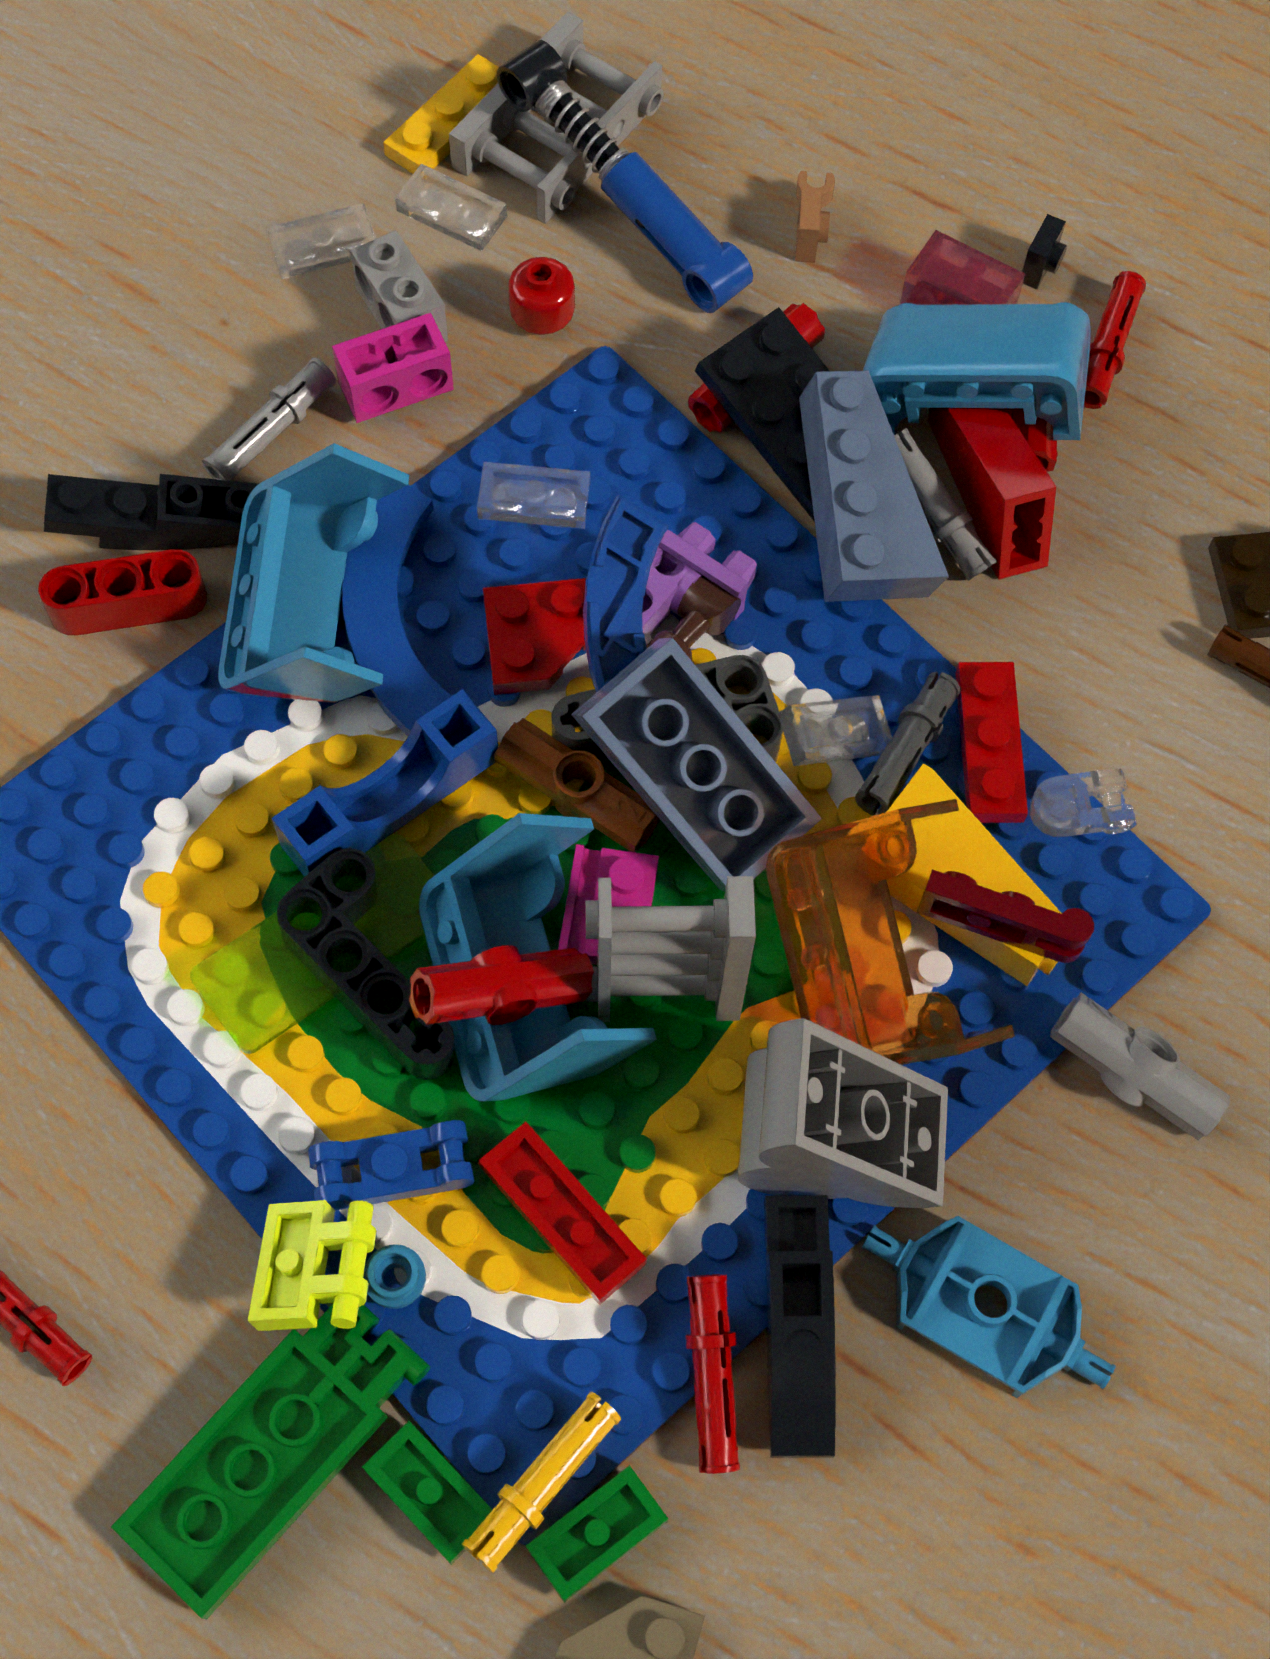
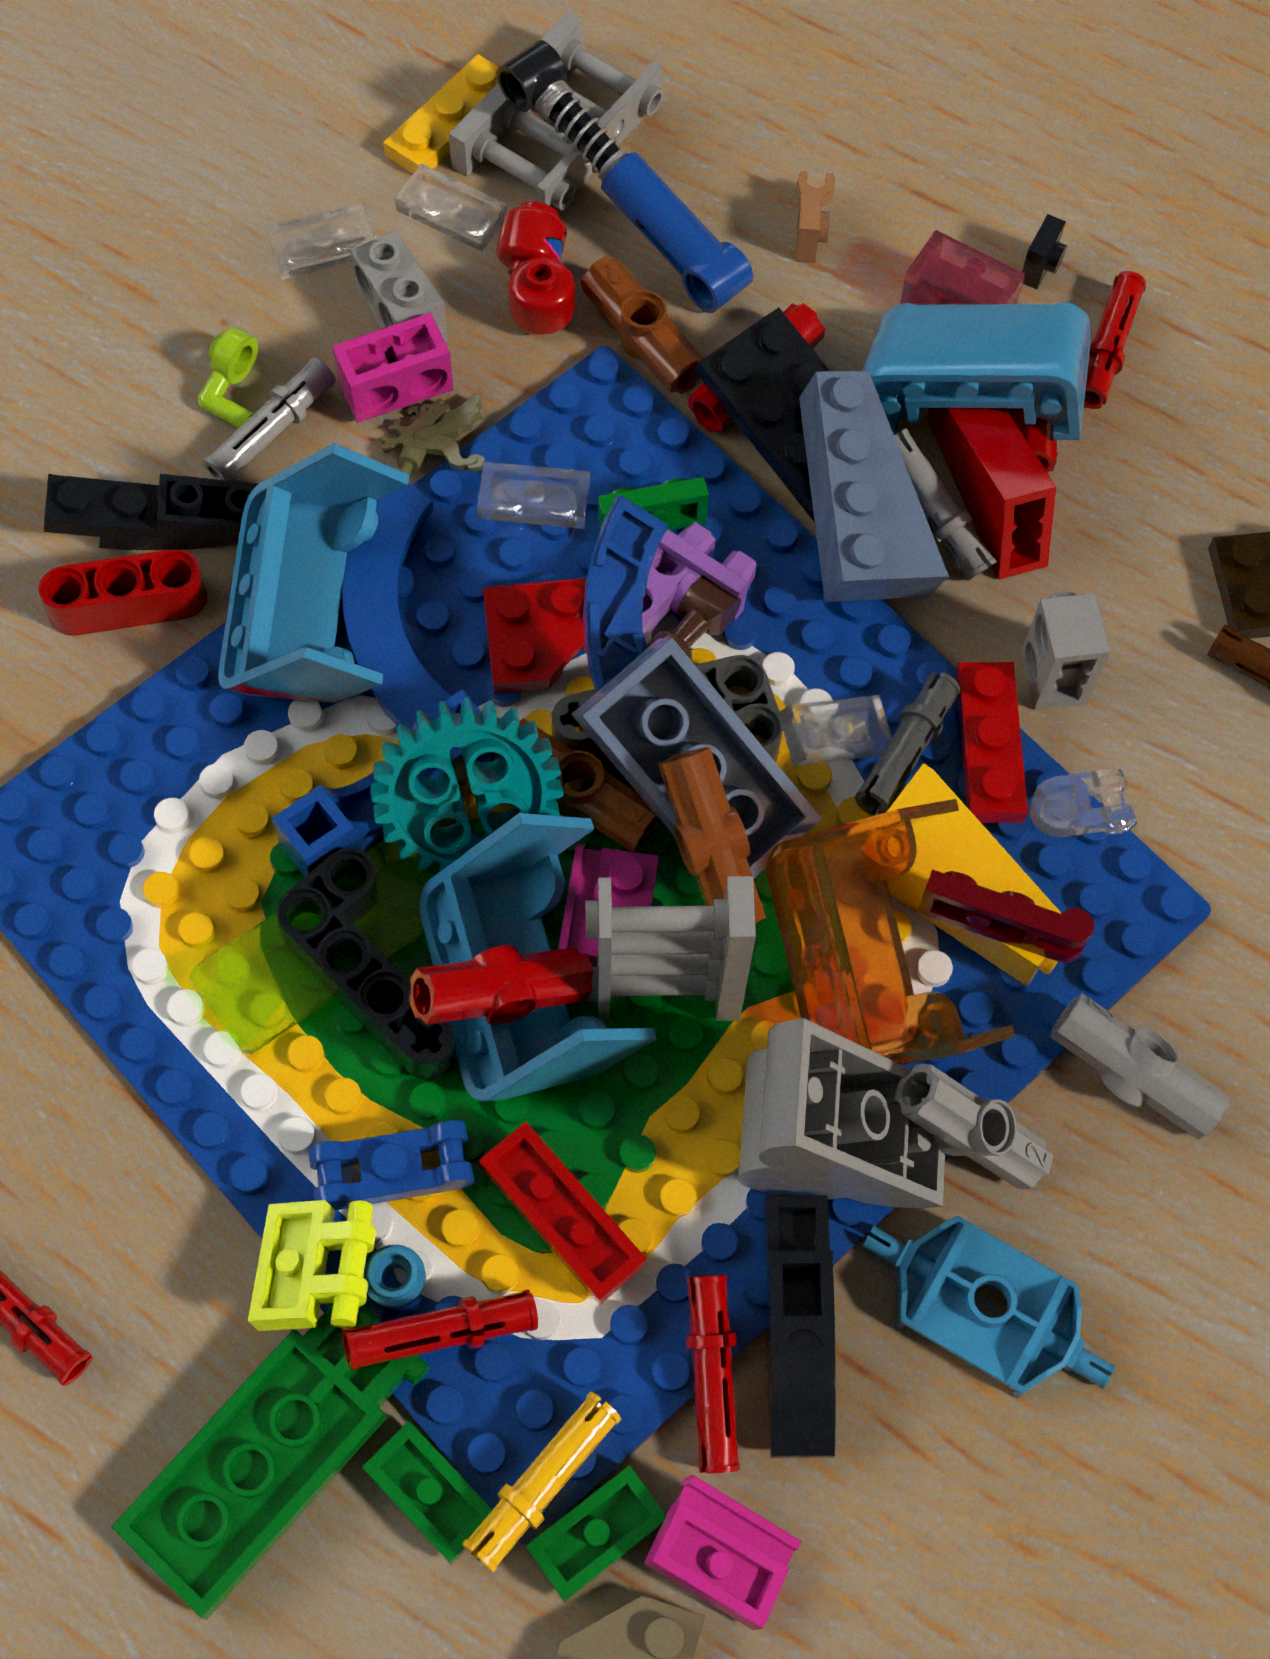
none -> lime plate [198,327,258,428]
none -> red pin [342,1289,538,1371]
none -> teal gear [370,698,563,871]
none -> olive piece [380,394,486,475]
none -> red head [496,201,567,276]
none -> dark orange piece [581,256,704,395]
none -> green plate [598,477,709,532]
none -> dark pink plate [644,1475,801,1630]
none -> dark orange piece [658,747,766,925]
none -> light grey piece [894,1064,1054,1189]
none -> light grey brick [1021,592,1111,710]

